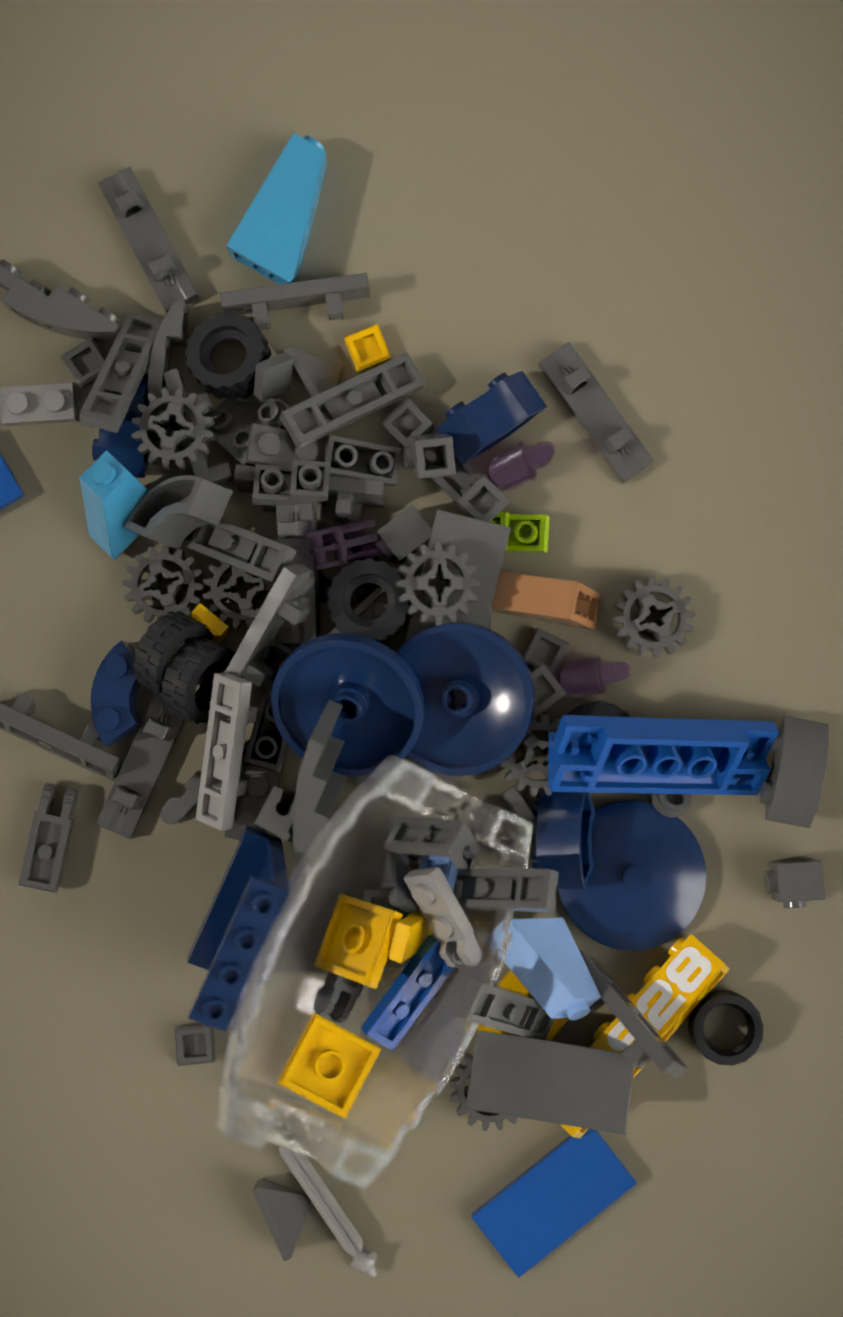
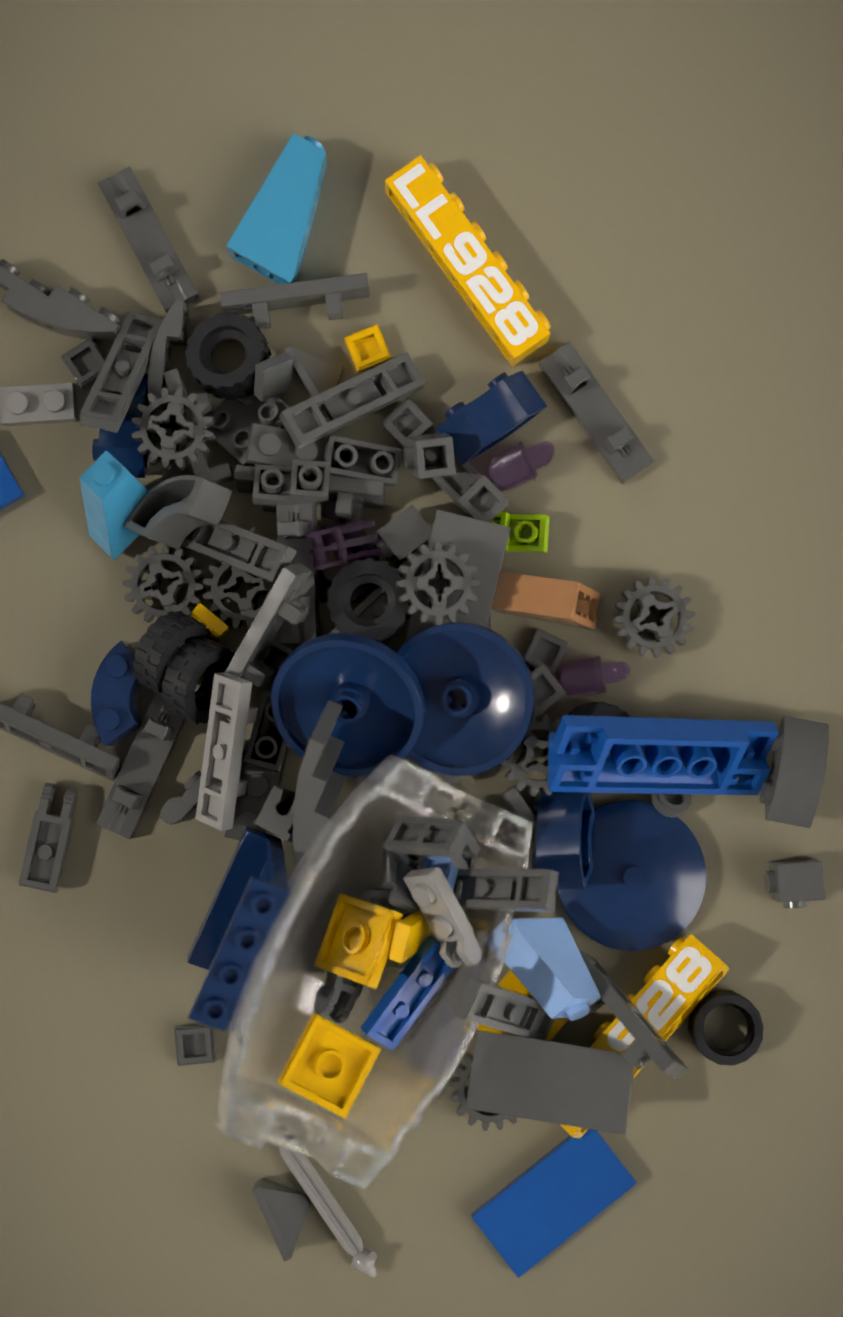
none -> yellow brick [385,155,551,367]

